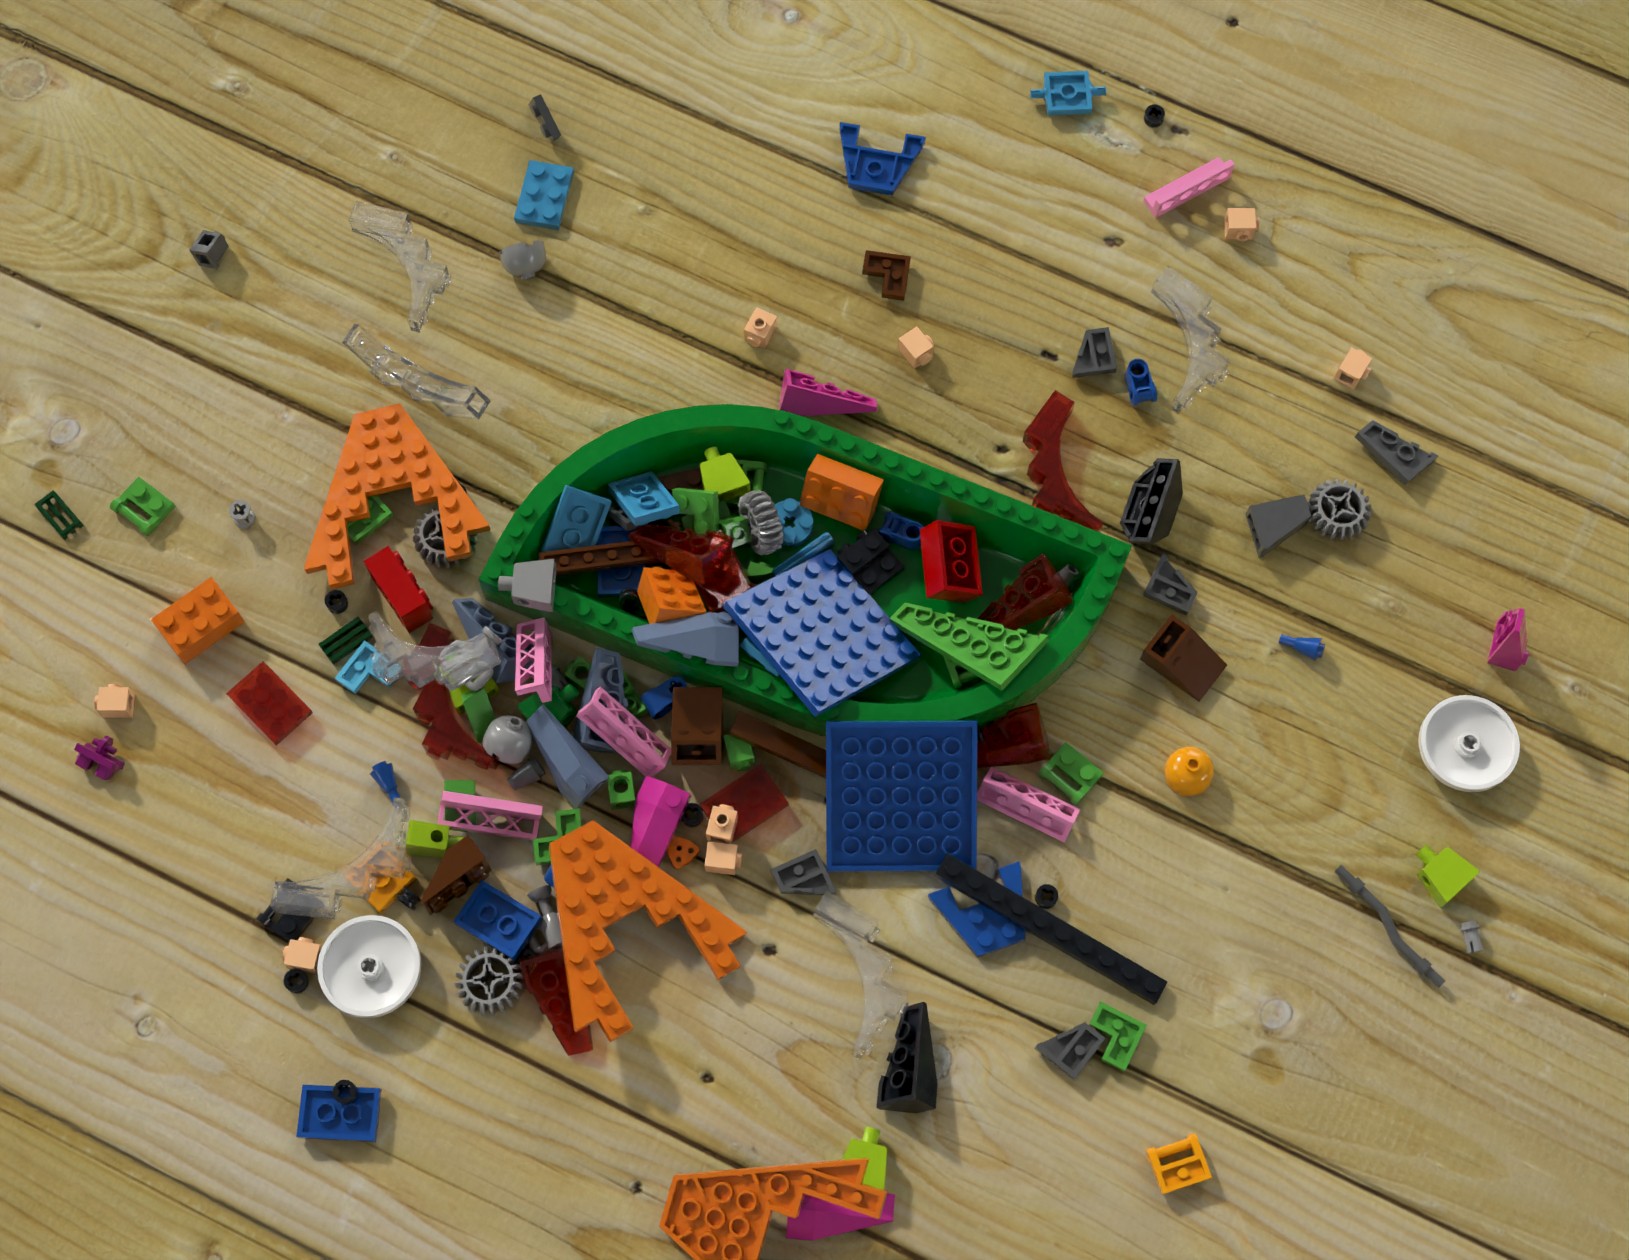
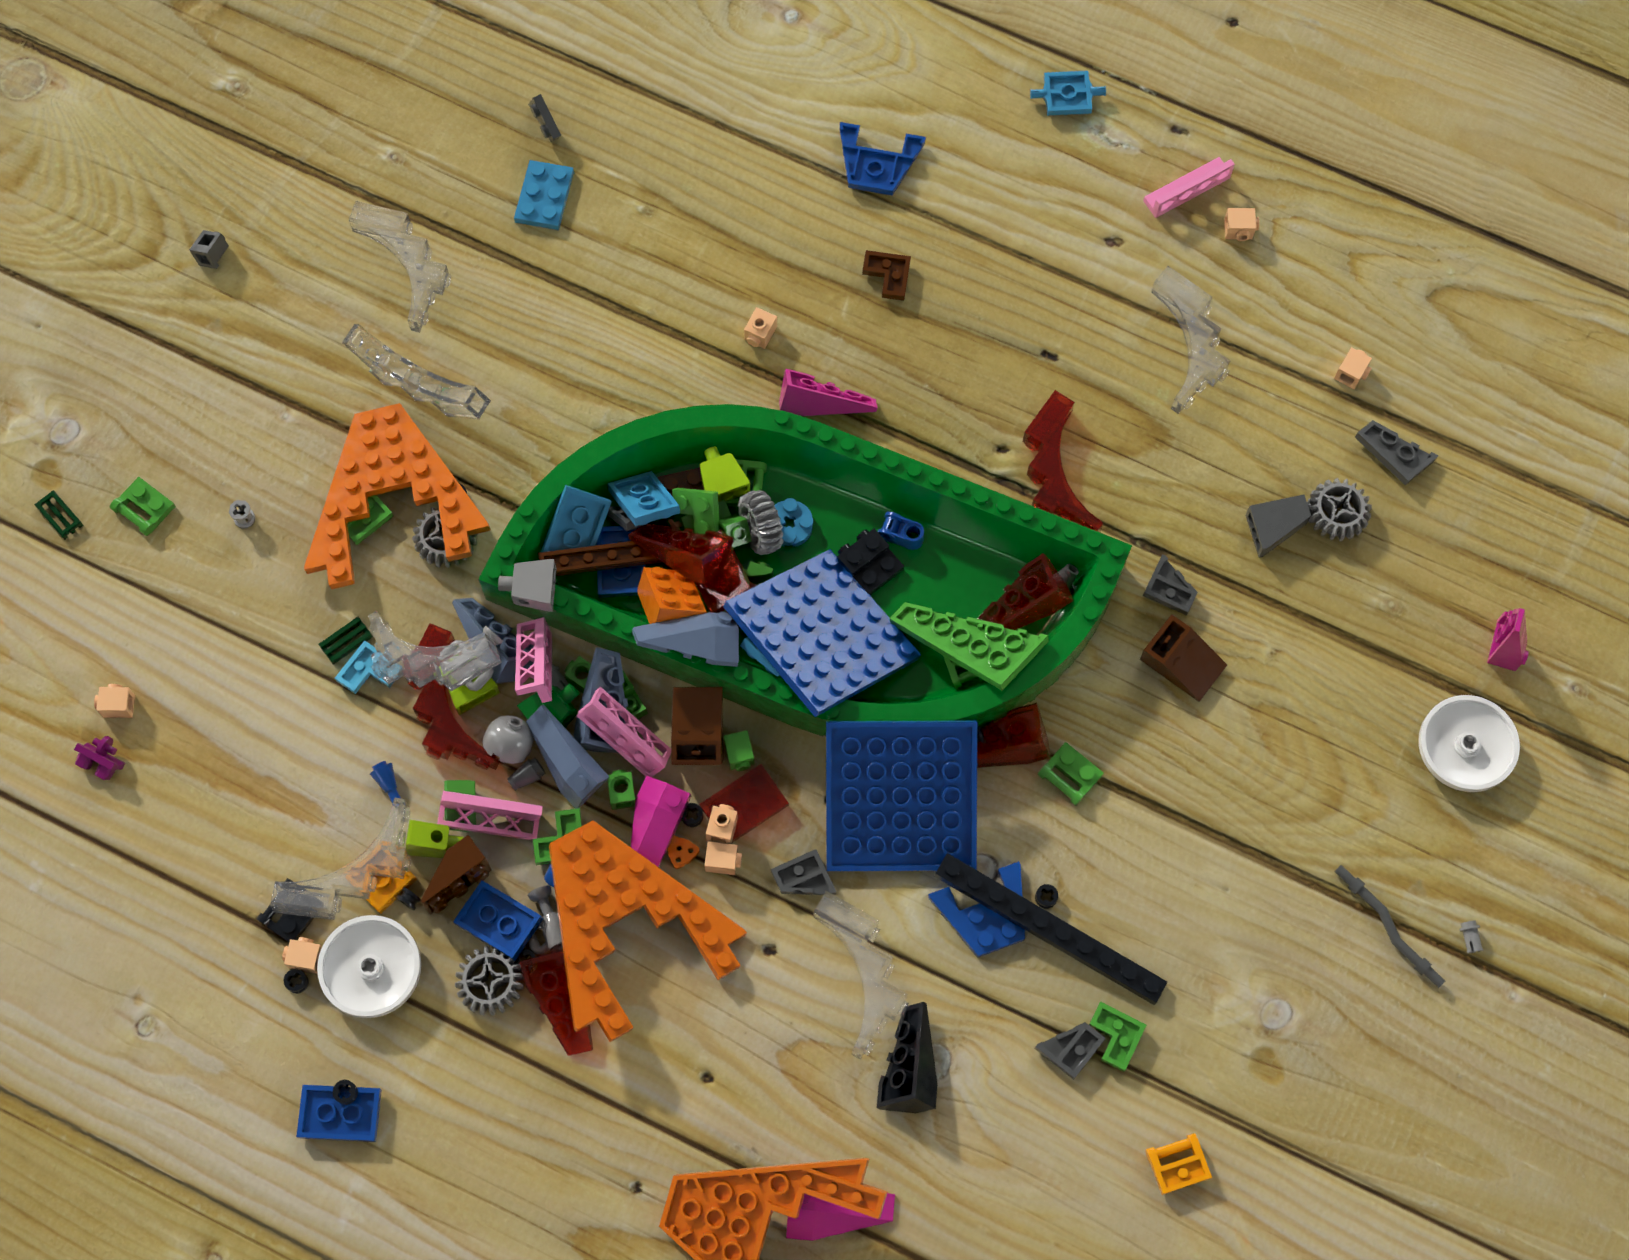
orange brick [151,577,245,664] -> none
clear red plate [226,661,313,746] -> none
black bush [324,590,348,614] -> none
red brick [363,546,433,633] -> none
bright green slope [461,687,496,743] -> none
light grey cylinder [499,241,546,280] -> none
black bush [619,588,641,612] -> none
blue piece [641,677,687,720] -> none
reddish brown tile [729,711,826,779] -> none
dark azure axle [773,532,834,577] -> none
orange brick [799,454,884,531] -> none
lime torso [842,1127,887,1190] -> none
light nougat brick [898,326,934,369] -> none
red brick [920,520,983,603] -> none
bright pink fence [977,767,1081,843] -> none
dark grey wing [1072,327,1117,378] -> none
black wedge [1120,458,1183,545] -> none
blue piece [1125,359,1157,406] -> none
black bush [1144,104,1165,128] -> none
light orange cylinder [1164,746,1214,797] -> none
blue cone [1279,634,1325,661] -> none
lime torso [1415,845,1480,908] -> none

